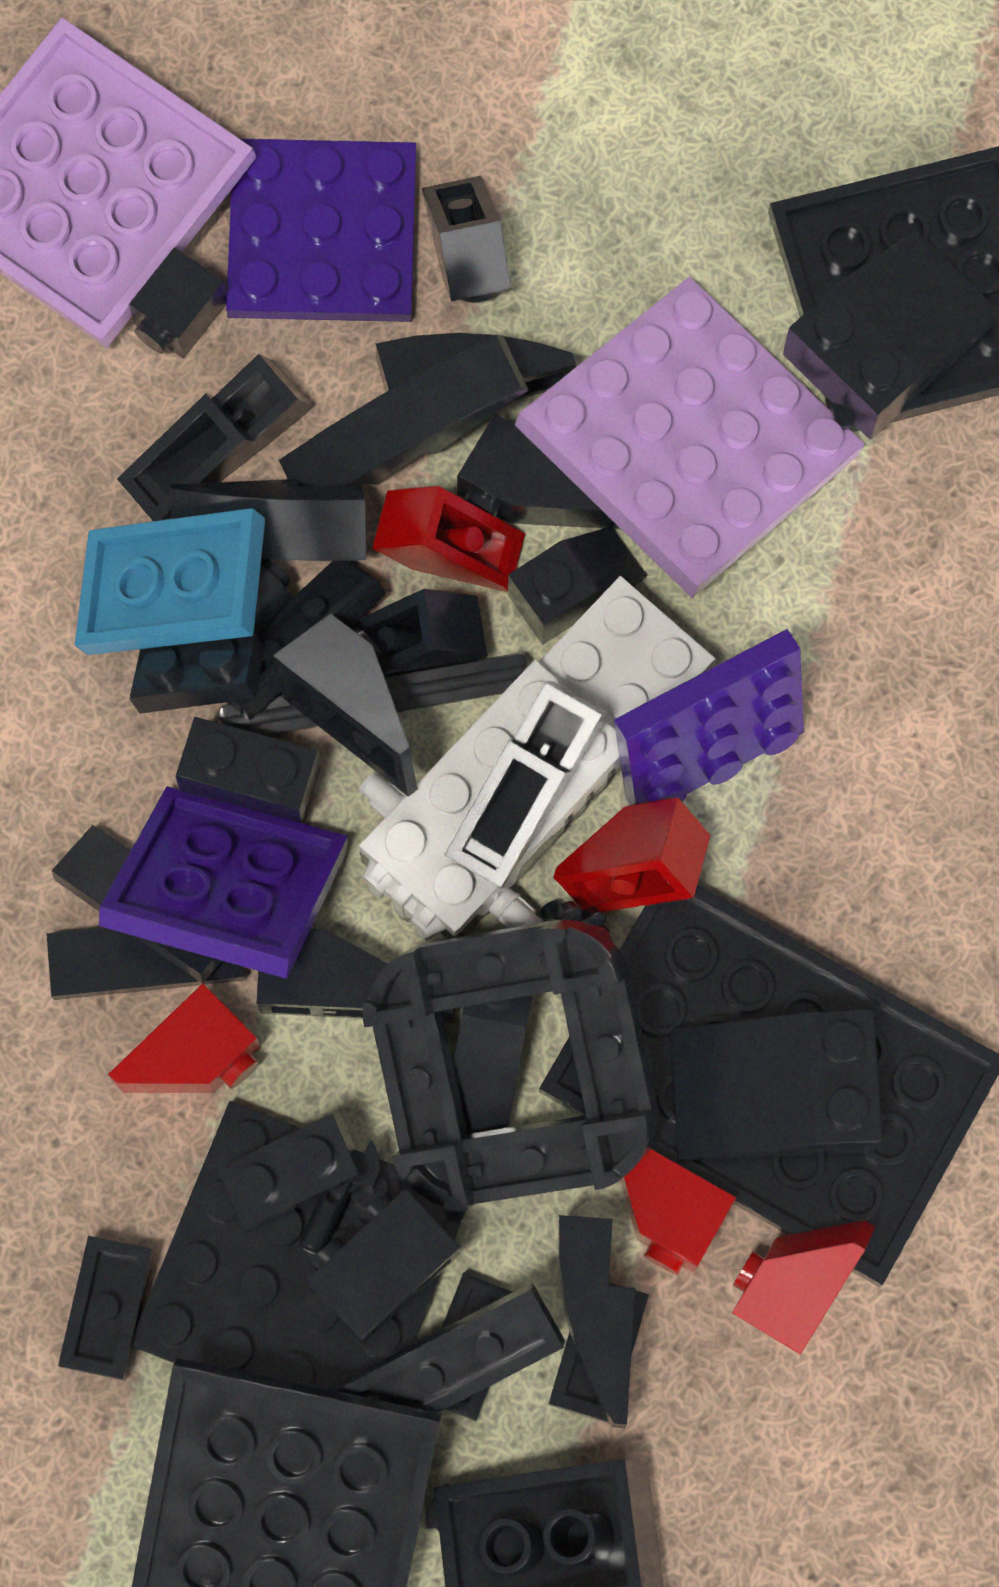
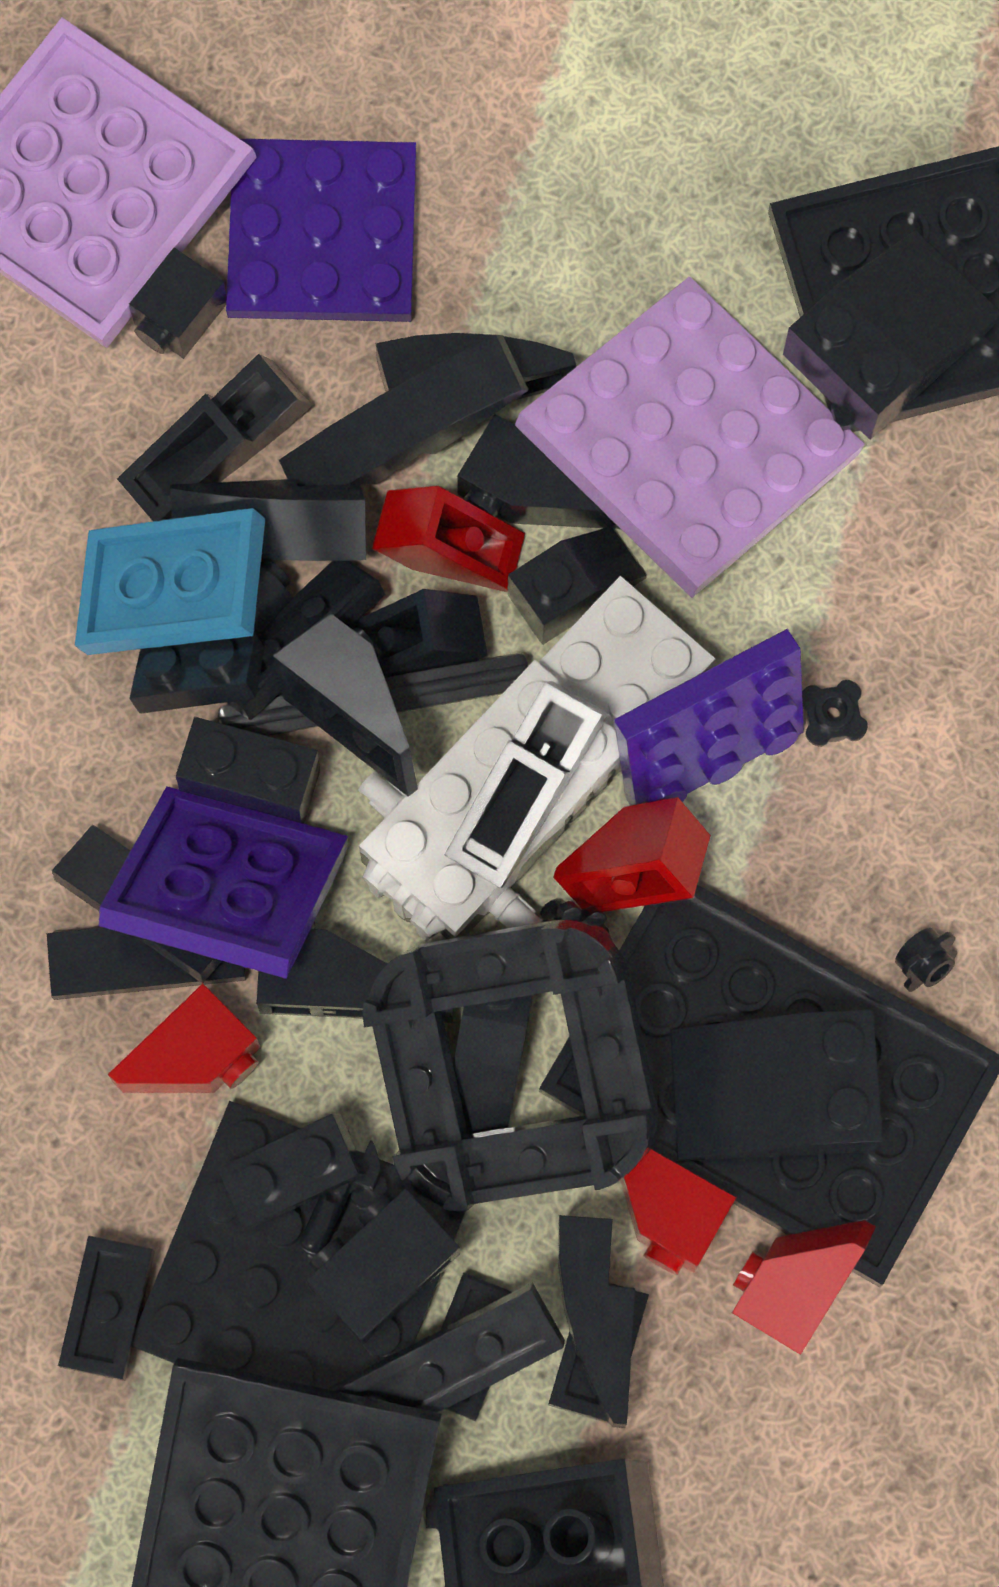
black slope [422,175,512,303] -> none
none -> black plate [802,680,868,747]
none -> black plate [895,928,957,992]

